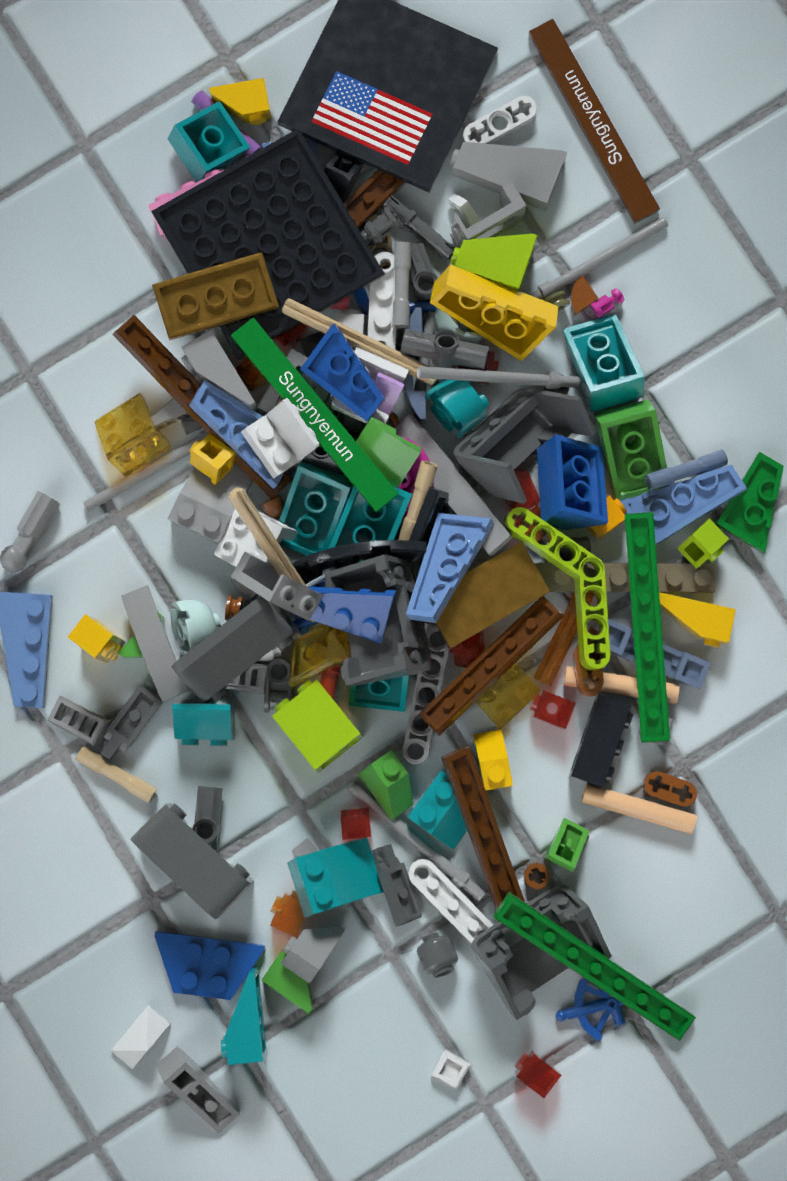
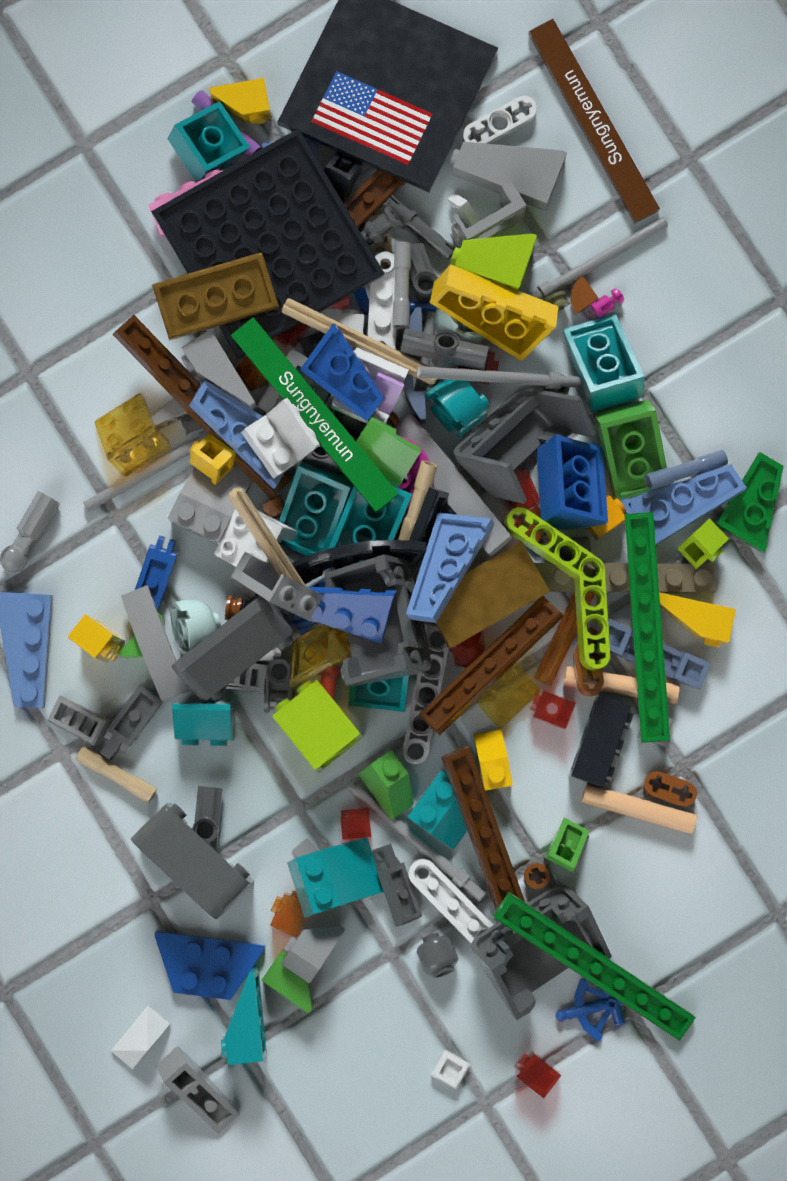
none -> blue hinge [135,535,178,612]

